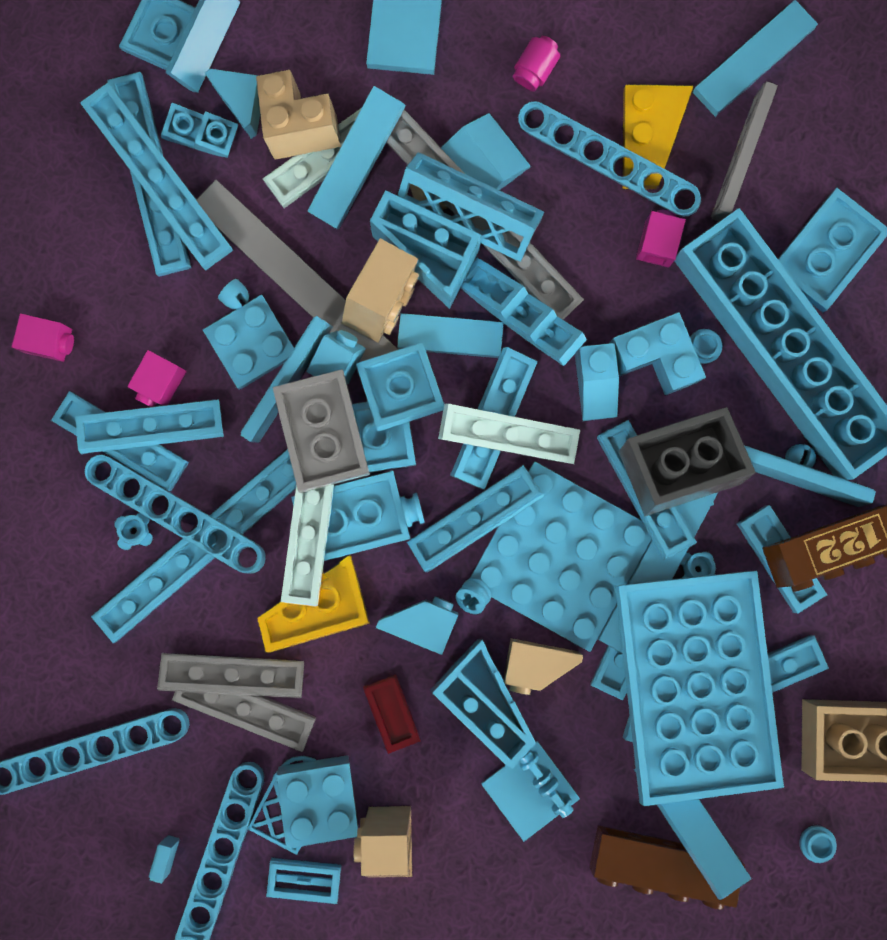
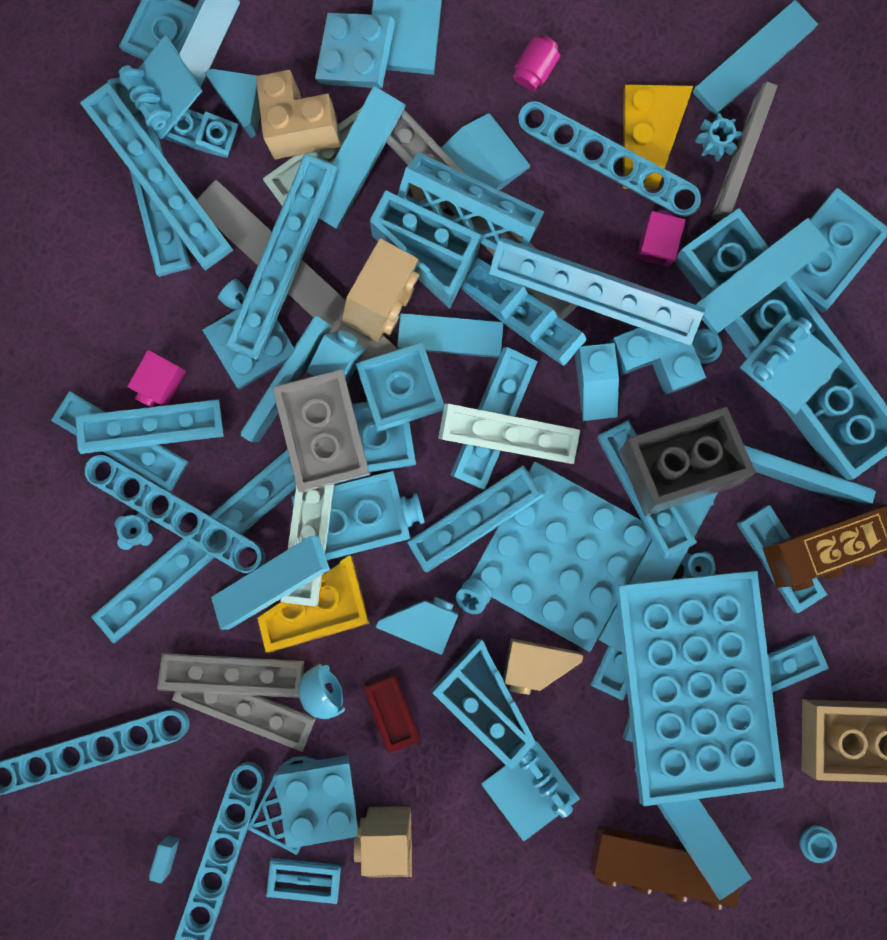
dark pink brick [12,314,74,362] -> none
medium azure hinge [785,444,816,468] -> none
none -> medium azure hinge [119,35,202,139]
none -> medium azure tile [211,536,330,630]
none -> medium azure tile [225,153,339,361]
none -> medium azure hair [298,664,345,719]
none -> medium azure plate [315,13,395,88]
none -> medium azure plate [489,237,705,346]
none -> medium azure gear [695,113,742,161]
none -> medium azure tile [696,218,831,335]
none -> medium azure hinge [740,313,842,415]

